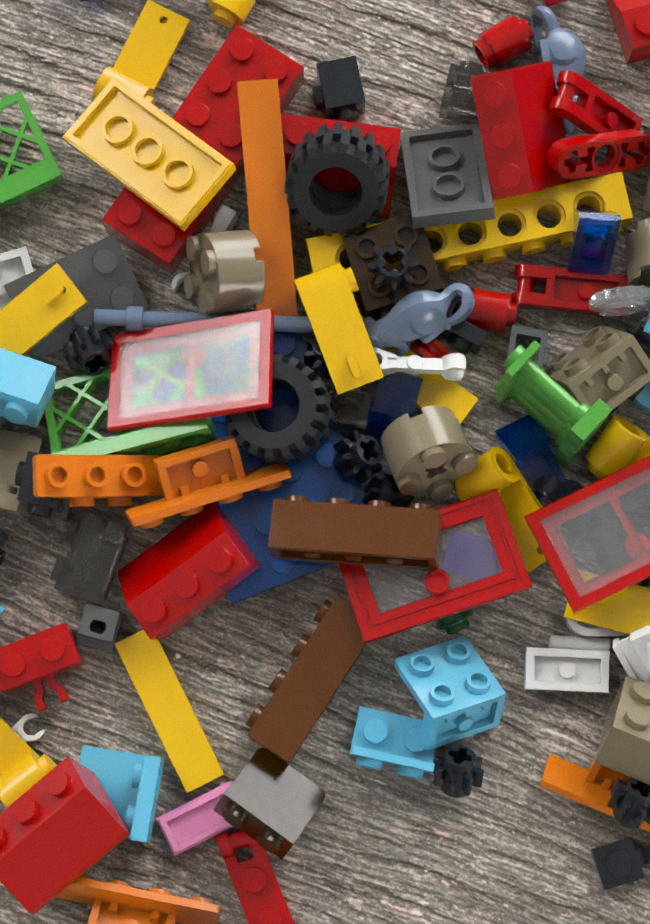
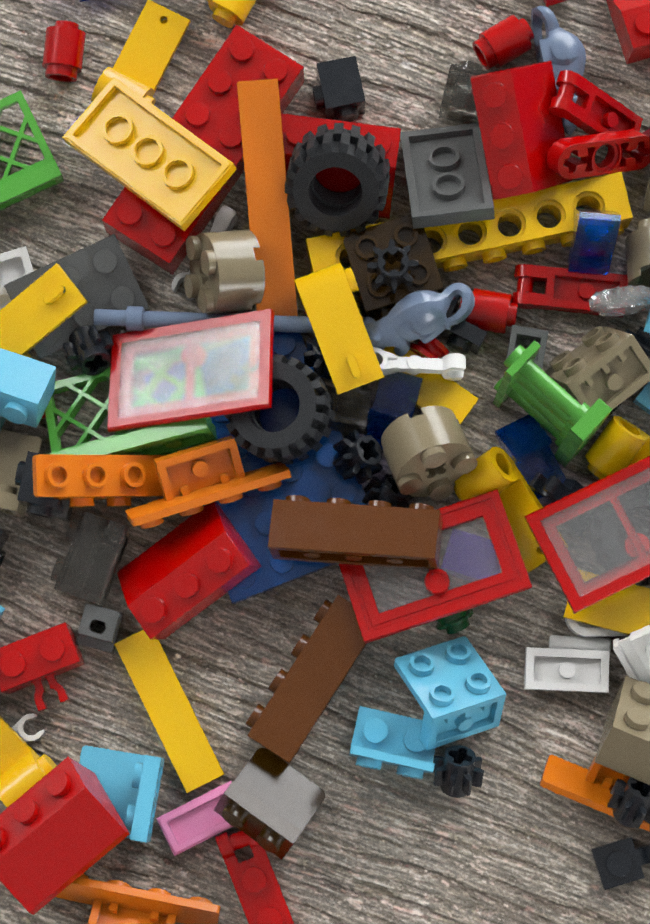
none -> red brick [42,20,86,82]

